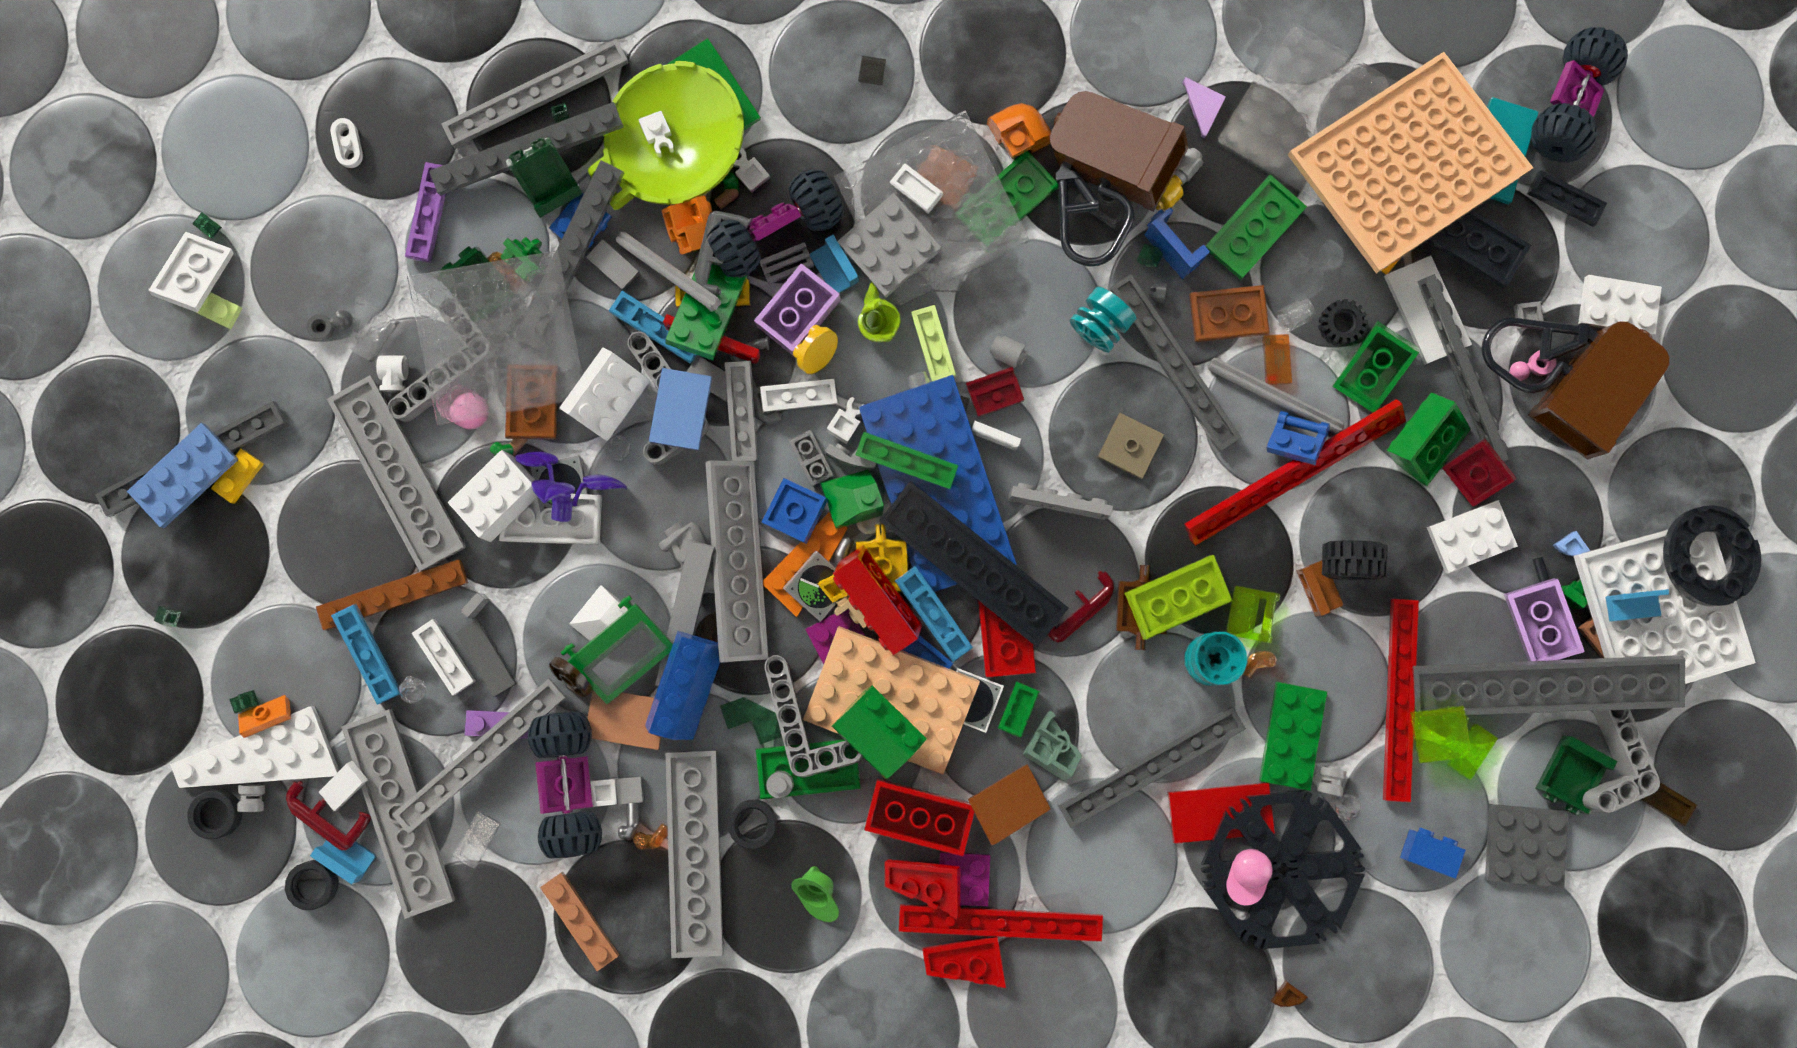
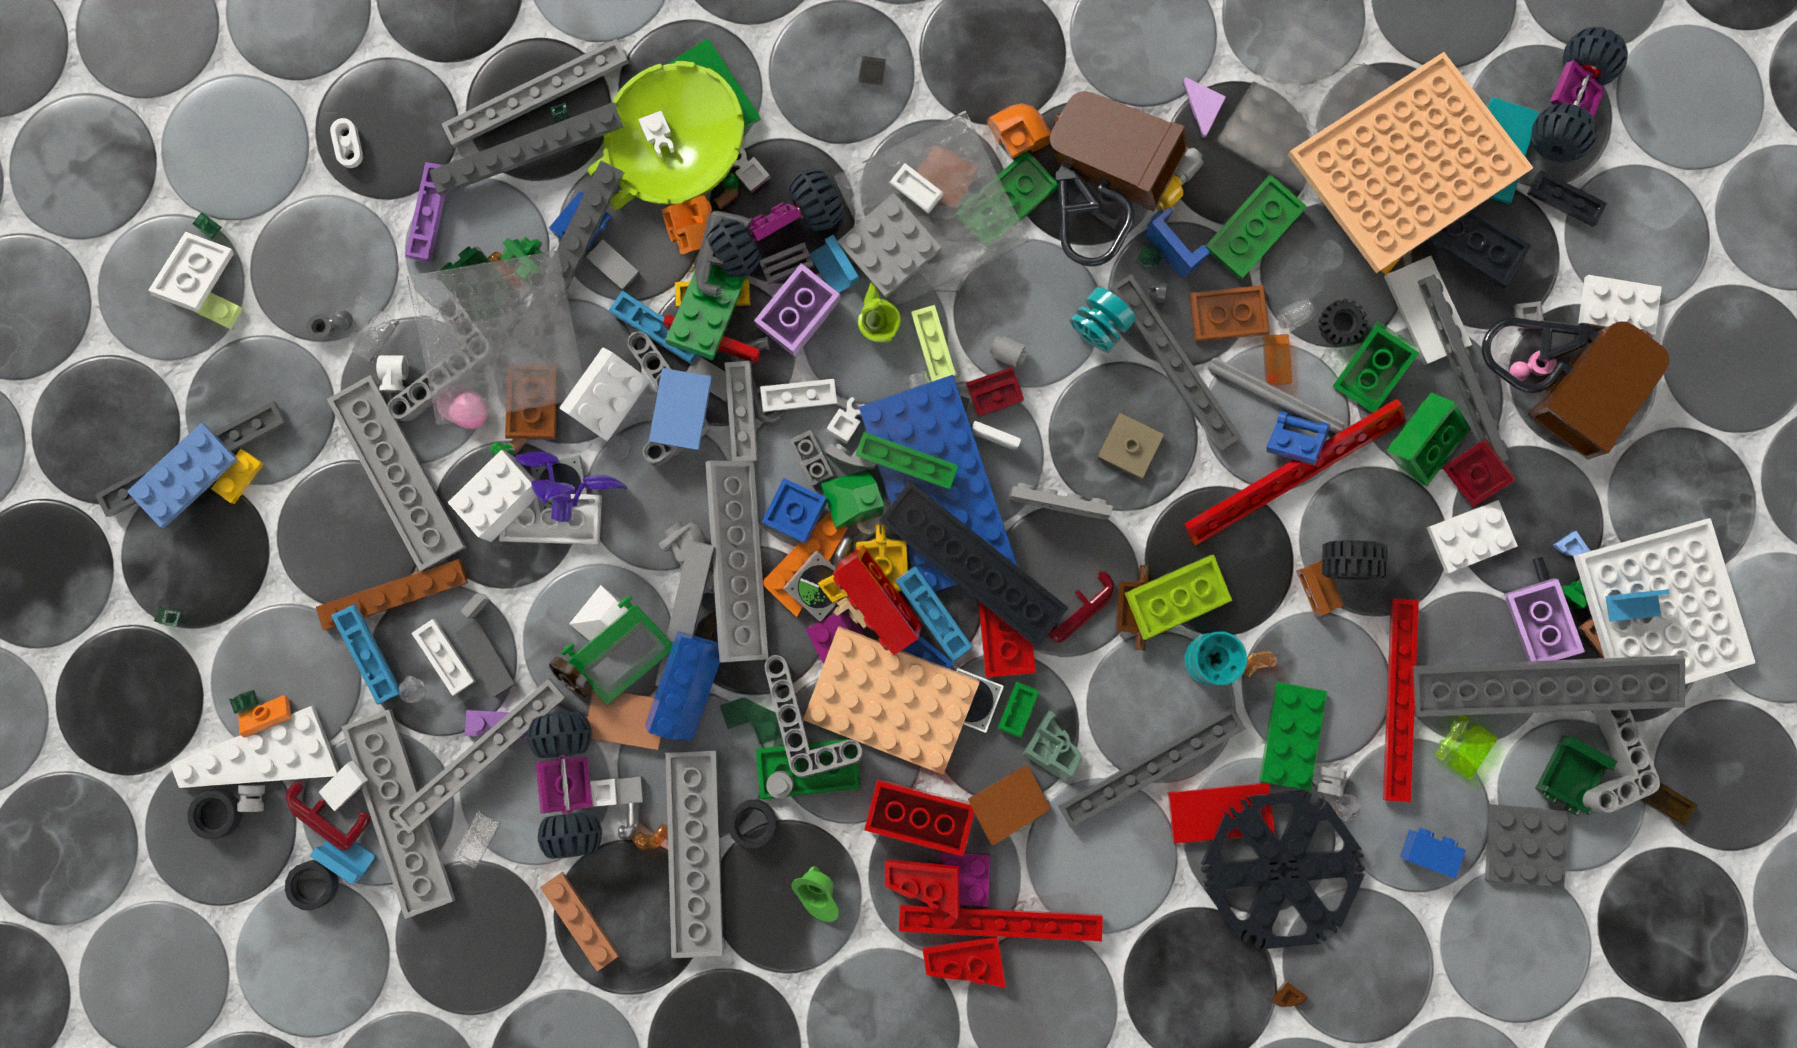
dark green panel [506,137,583,218] -> none
light grey axle [616,232,721,311] -> none
yellow tile [793,325,838,374] -> none
green slope [832,685,927,779] -> none
clear neon green plate [1226,586,1280,644] -> none
bright pink cap [1226,849,1273,905] -> none
clear neon green plate [1410,705,1472,763] -> none
black plate [1663,505,1761,606] -> none

